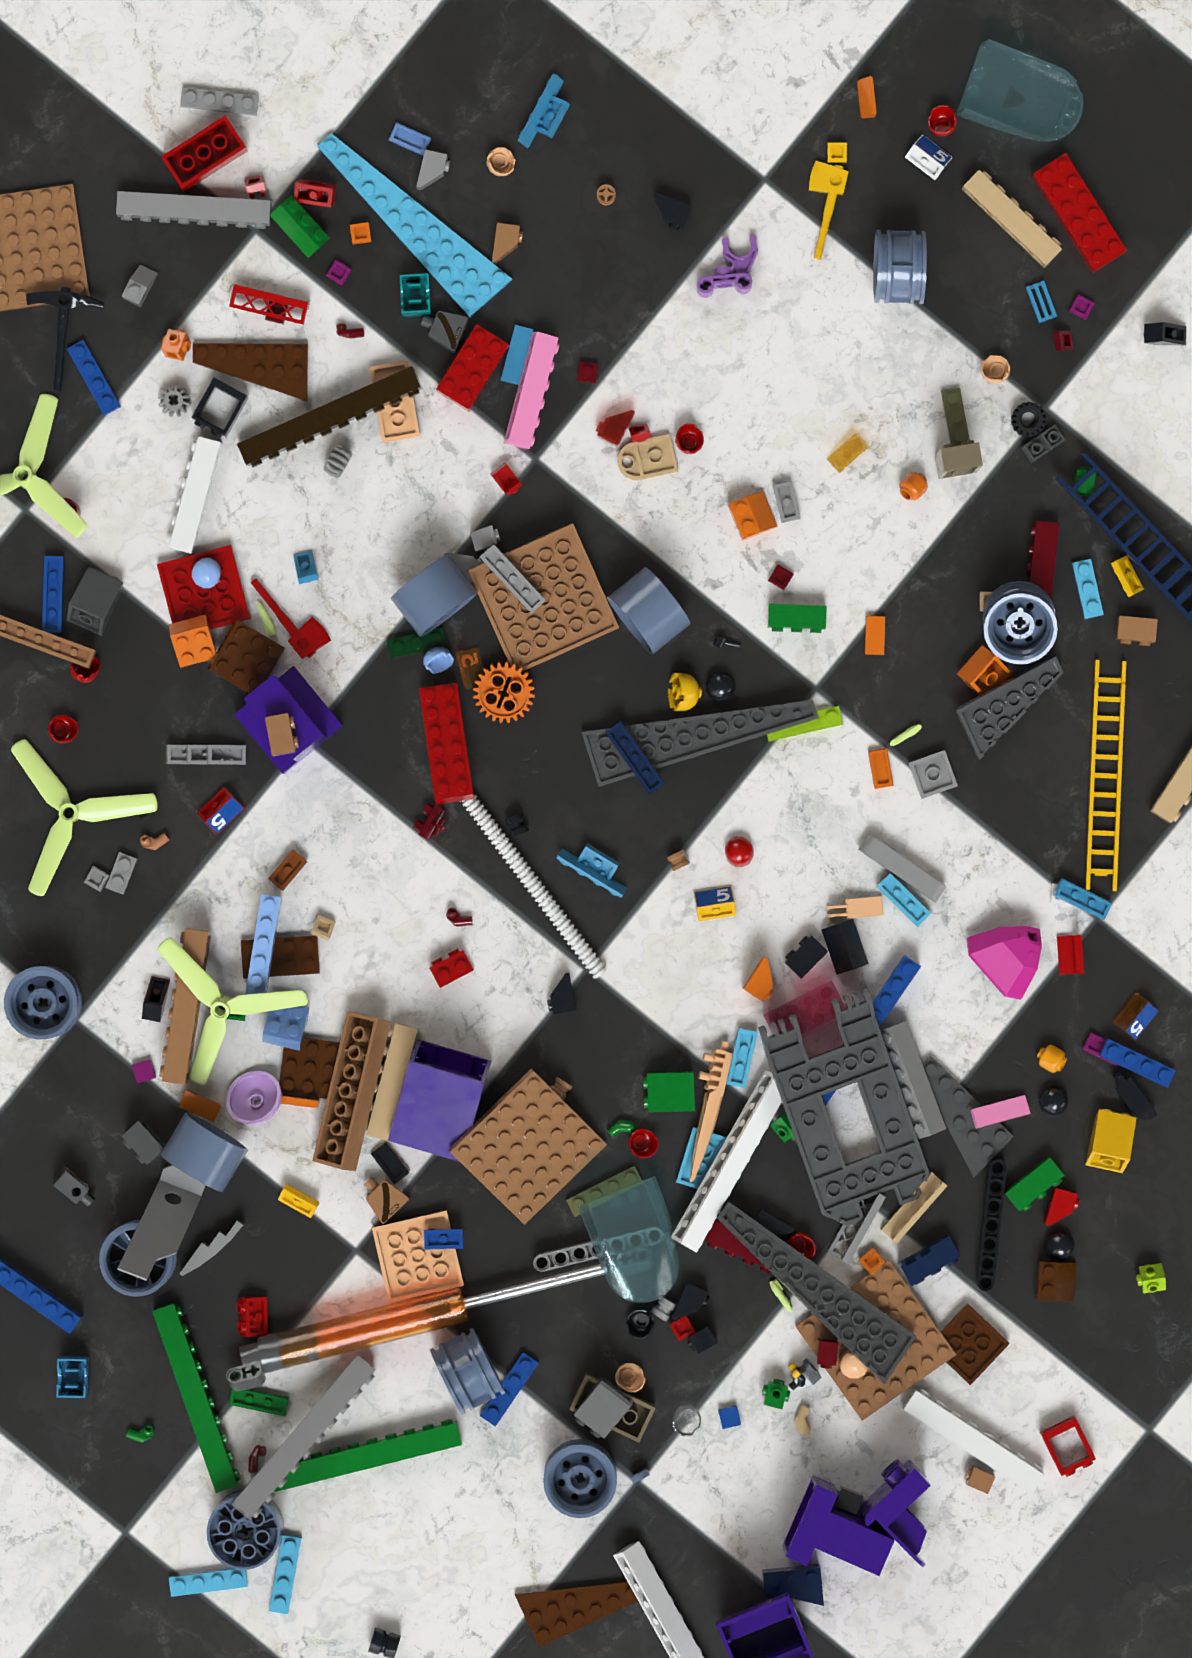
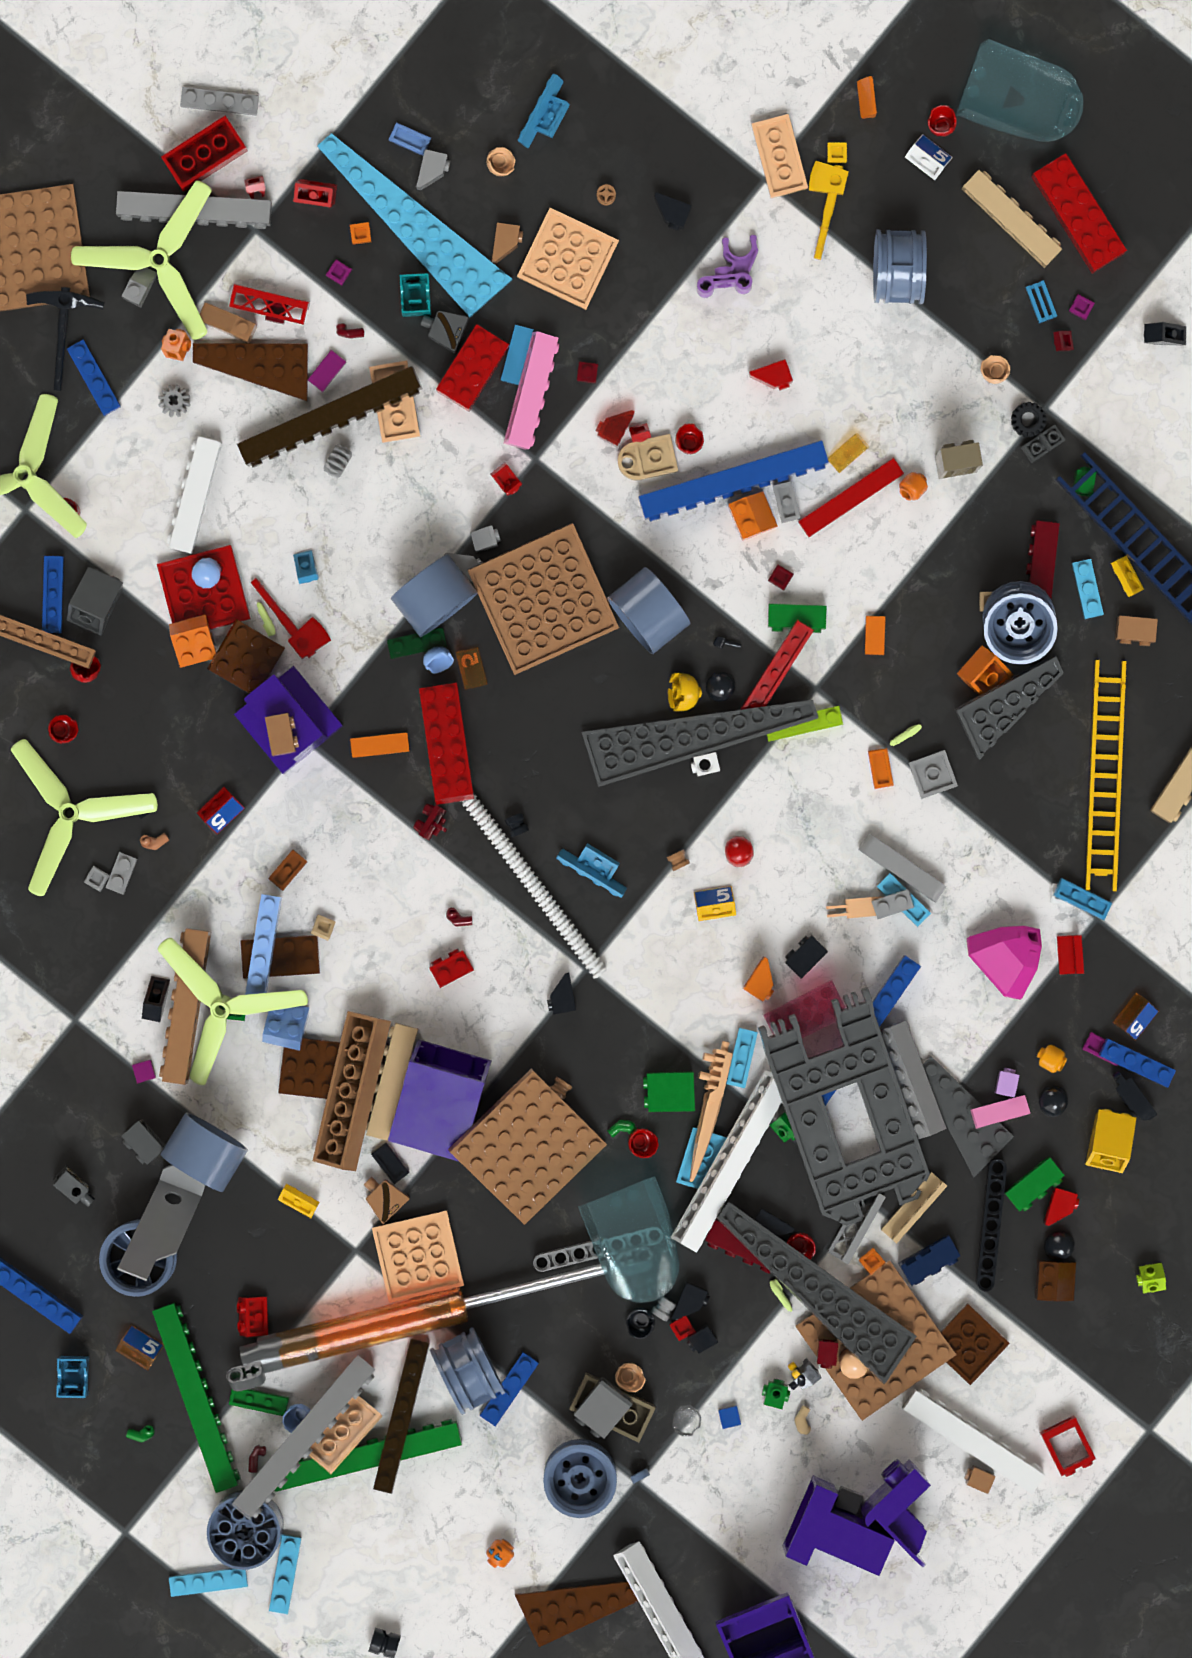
sand blue wheel [4,966,83,1040] -> none
light grey slope [166,745,246,765] -> none
orange slope [179,1089,222,1122] -> none
light grey slope [179,1219,245,1276] -> none
black window [192,377,249,438] -> none
lavender dish [226,1071,282,1125] -> none
green brick [270,195,330,258] -> none
orange tile [281,1095,320,1108] -> none
blue plate [424,1229,463,1250] -> none
orange gear [473,661,535,723] -> none
light grey plate [479,544,546,613] -> none
olive plate [566,1166,643,1217] -> none
dark blue plate [605,721,665,795] -> none
dark blue wedge [762,1564,824,1606] -> none
black piece [821,919,869,975] -> none
olive plate [941,388,970,446] -> none
none -> yellowish green piece [71,181,212,340]
none -> panel [115,1325,164,1370]
none -> medium nougat slope [200,302,257,344]
none -> light blue hair [282,1404,311,1433]
none -> magenta tile [308,350,346,392]
none -> light nougat plate [309,1396,382,1474]
none -> orange tile [350,732,410,758]
none -> dark brown plate [373,1339,430,1494]
none -> orange head [486,1539,514,1568]
none -> light nougat plate [517,208,619,310]
none -> blue brick [638,441,829,522]
none -> white brick [690,752,720,777]
none -> red plate [740,619,814,710]
none -> red slope [749,359,793,391]
none -> light nougat plate [751,114,808,198]
none -> red tile [798,458,904,538]
none -> light grey plate [871,889,915,919]
none -> lavender brick [994,1068,1020,1098]

